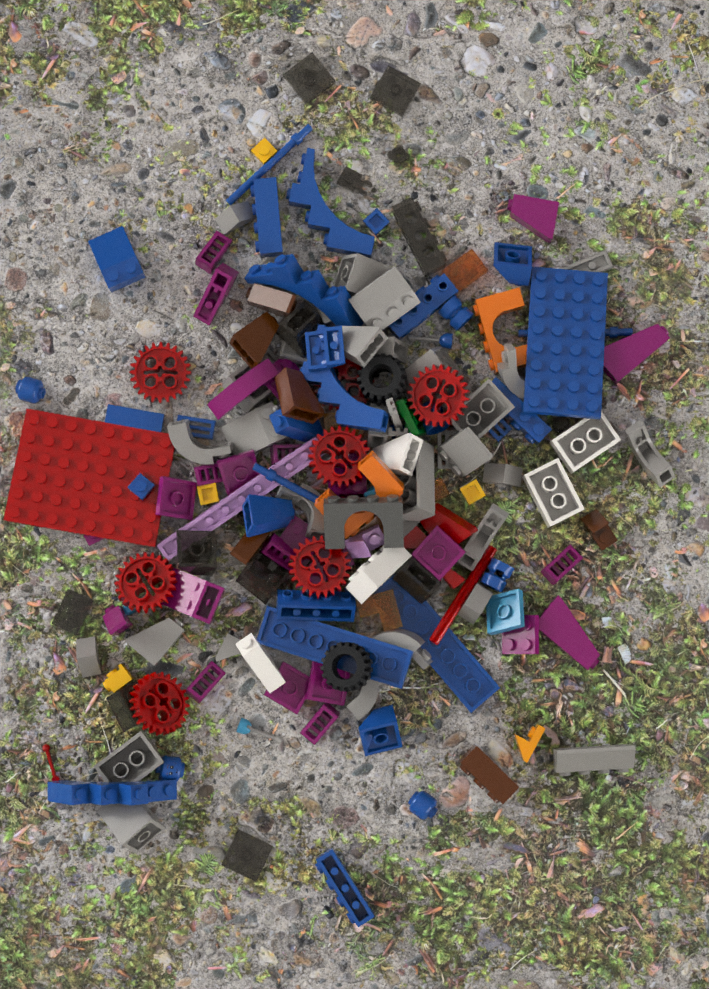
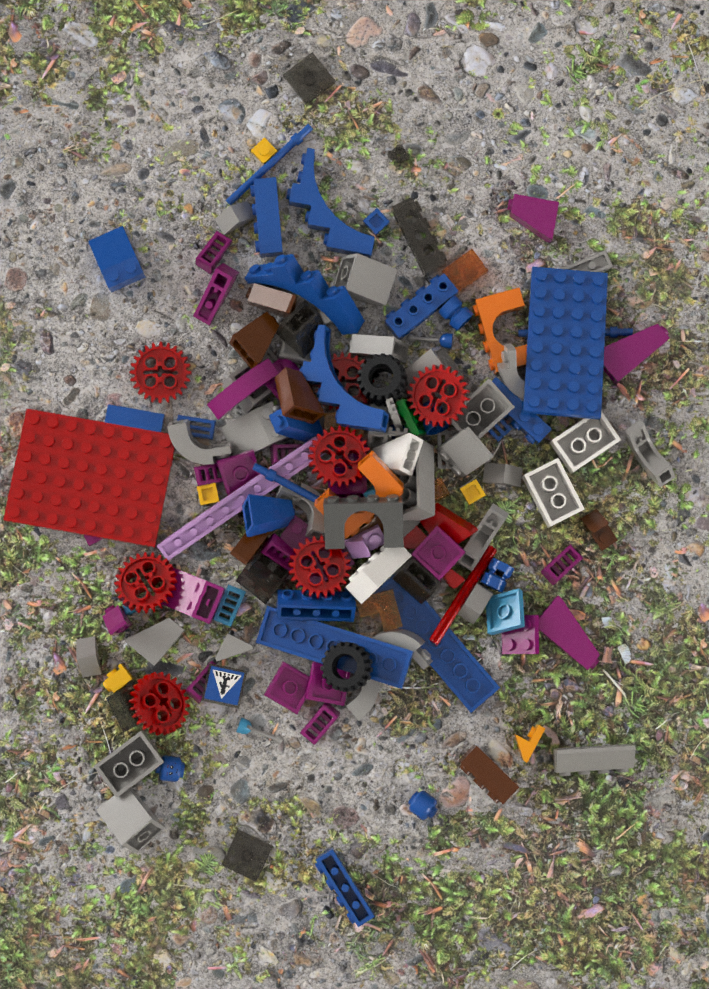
blue head [15,377,46,404] -> none
red hinge [43,744,60,781] -> none
blue arch [47,780,177,806] -> none
clear smoke plate [52,589,94,635] -> none
blue plate [127,473,155,501] -> none
magenta plate [155,476,197,520] -> none
clear smoke slope [176,530,217,575] -> none
white slope [236,633,286,693] -> none
blue slope [305,325,346,372] -> none
clear smoke plate [337,166,372,196] -> none
light grey slope [342,326,388,368] -> none
light grey slope [348,266,421,330] -> none
blue slope [358,705,403,756] -> none
clear smoke plate [370,65,421,117] -> none
blue slope [493,242,532,286] -> none
clear smoke plate [552,416,571,433] -> none
none -> piece [201,663,247,709]
none -> dark azure slope [213,584,246,627]

